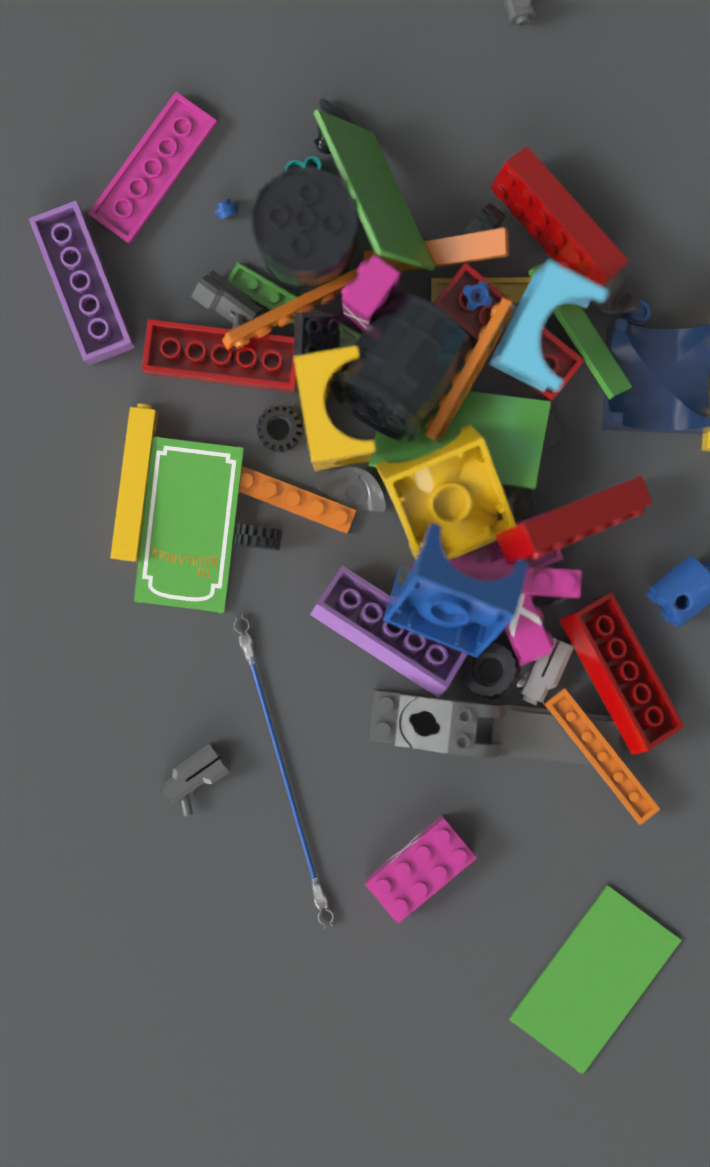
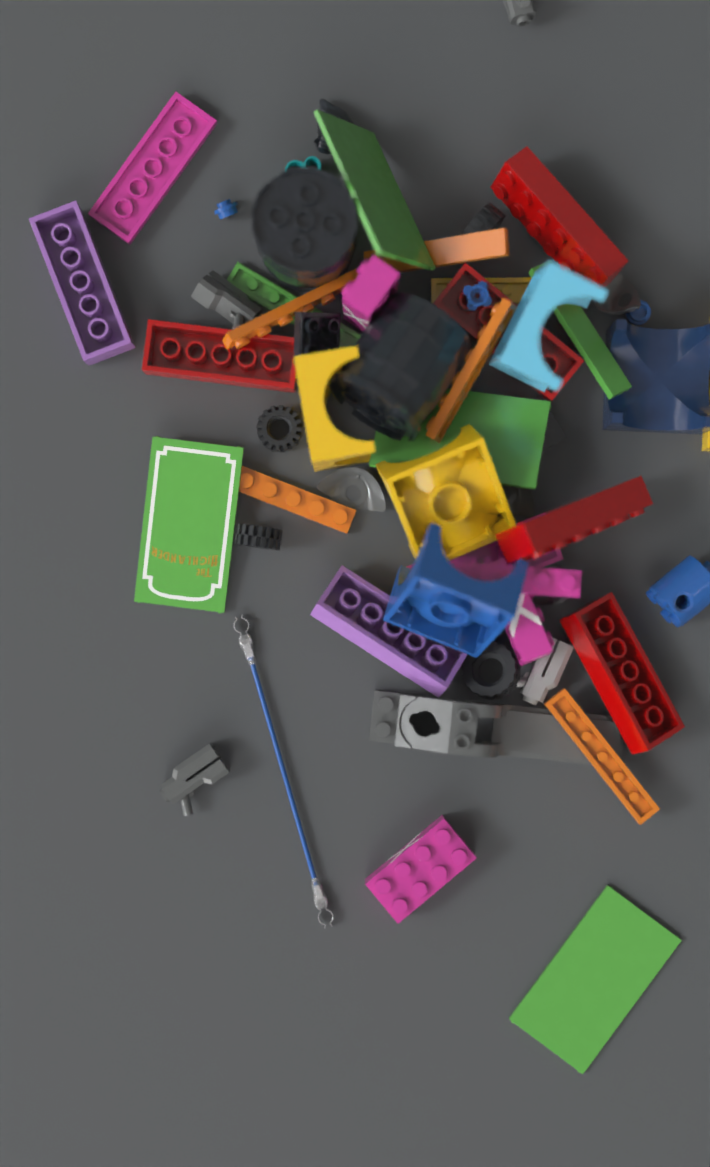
yellow brick [110,404,158,562] -> none

